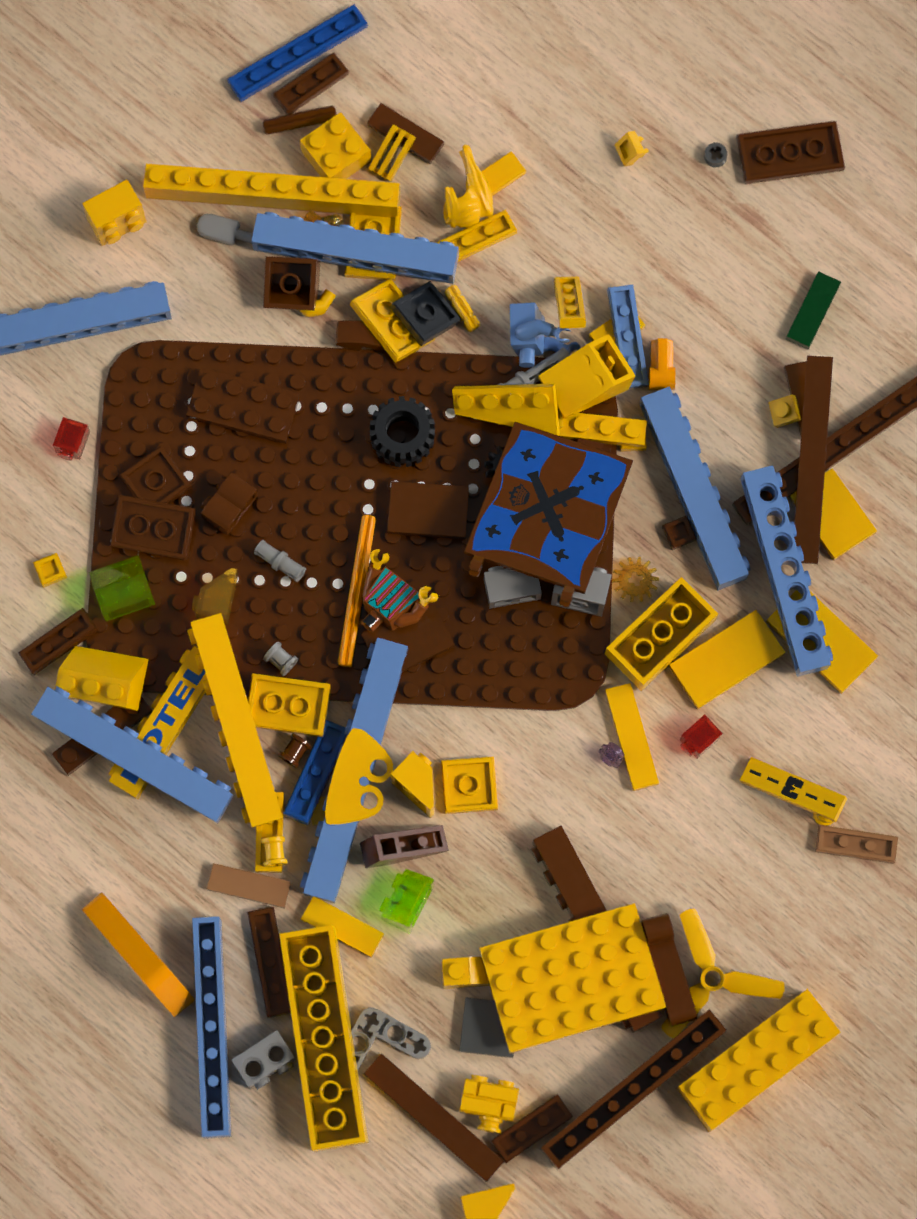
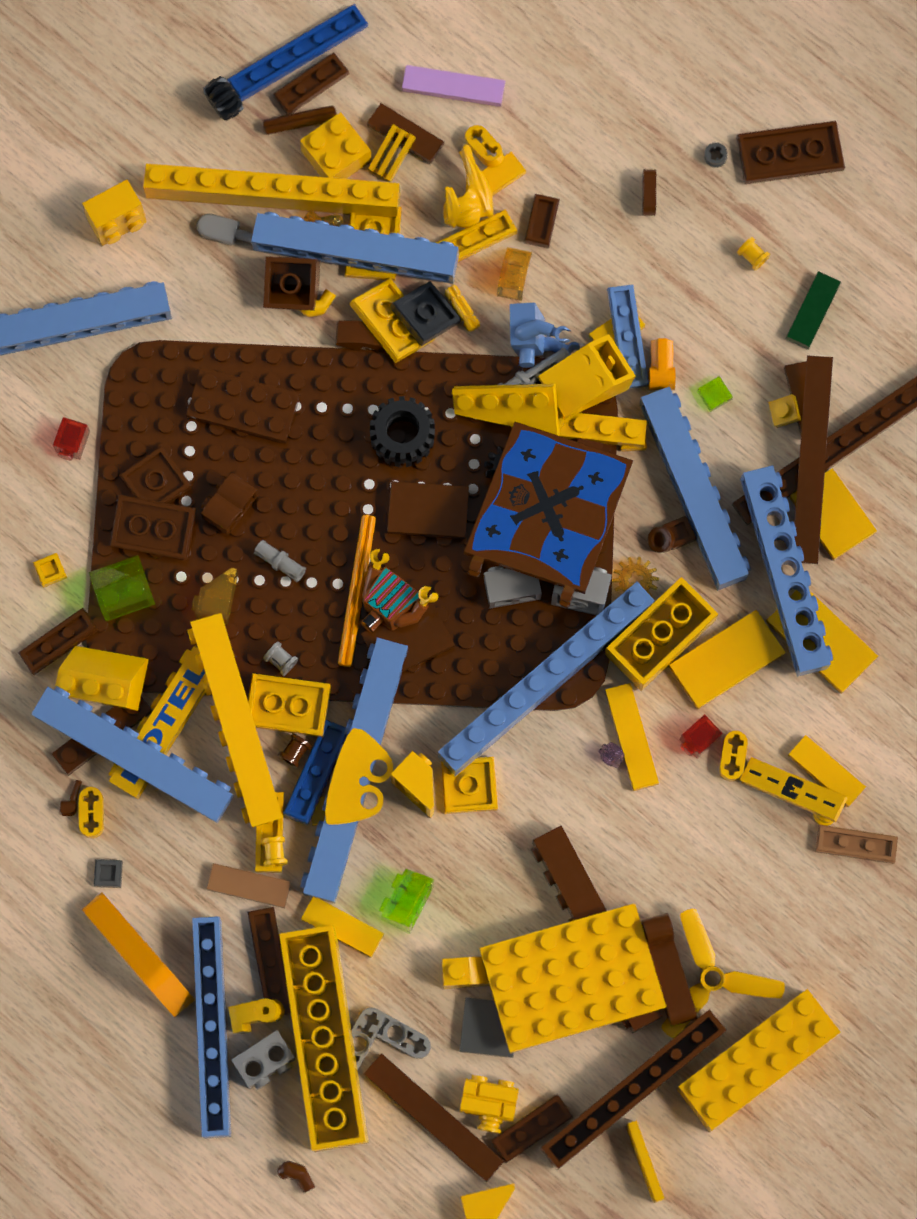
reddish brown slope [360,825,449,869] -> none
yellow tile [554,276,586,328] -> none
yellow tile [614,131,649,167] -> none
none -> reddish brown hand [60,780,82,816]
none -> yellow beam [79,787,104,839]
none -> dark grey tile [94,859,123,888]
none -> black gear [203,76,243,121]
none -> yellow leg [228,999,284,1034]
none -> reddish brown arm [277,1161,316,1193]
none -> lavender tile [402,65,505,107]
none -> medium blue brick [438,581,655,776]
none -> yellow beam [465,125,504,167]
none -> clear yellow slope [497,247,532,301]
none -> reddish brown tile [524,194,560,249]
none -> yellow tile [626,1120,665,1203]
none -> reddish brown beam [642,169,656,216]
none -> reddish brown tile [647,527,675,553]
none -> clear neon green tile [697,376,733,412]
none -> yellow beam [719,730,748,782]
none -> yellow bush [737,237,771,271]
none -> yellow tile [788,735,866,807]

